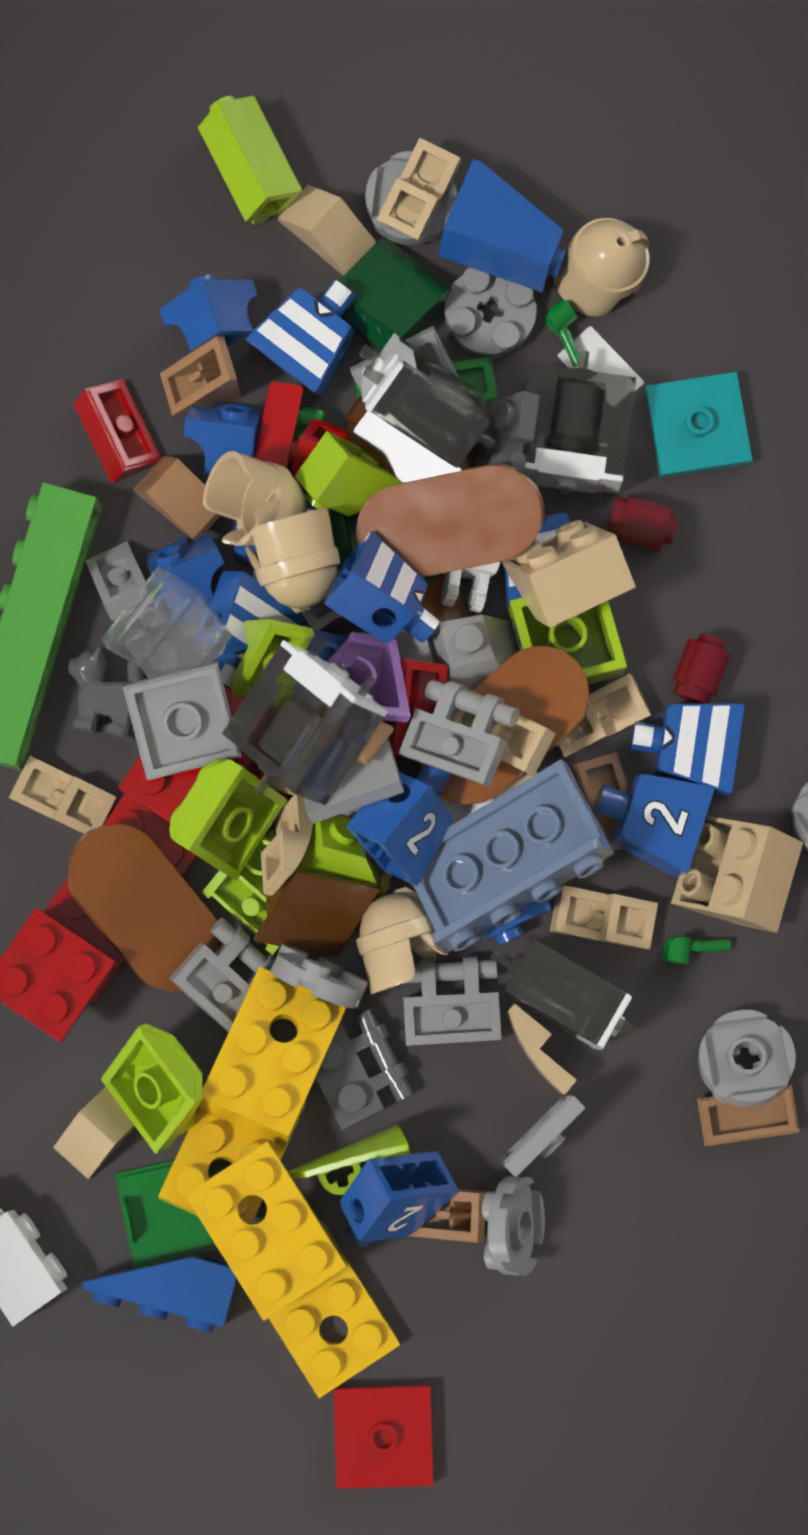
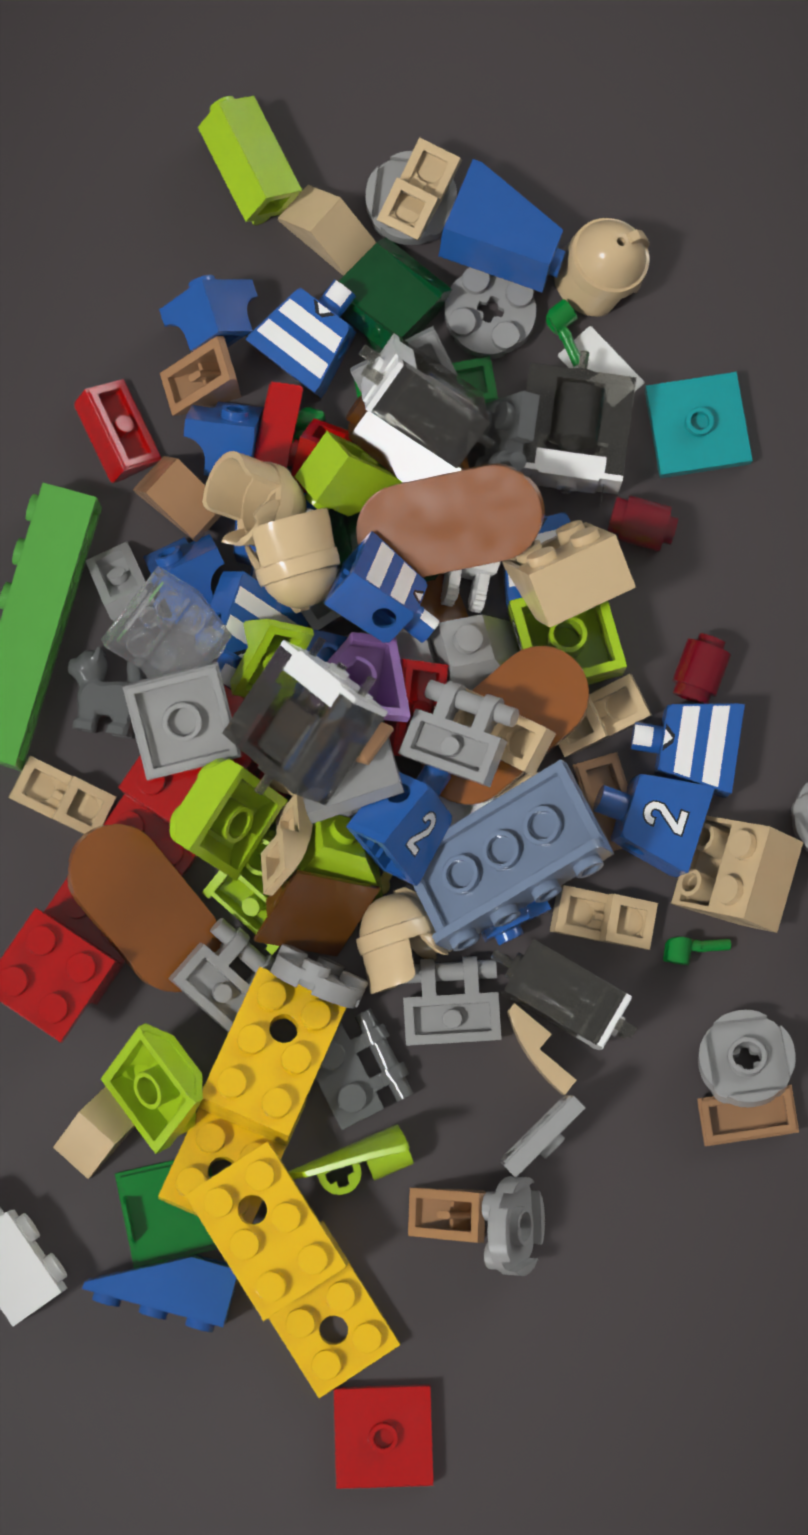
blue torso [341,1151,459,1248] -> none

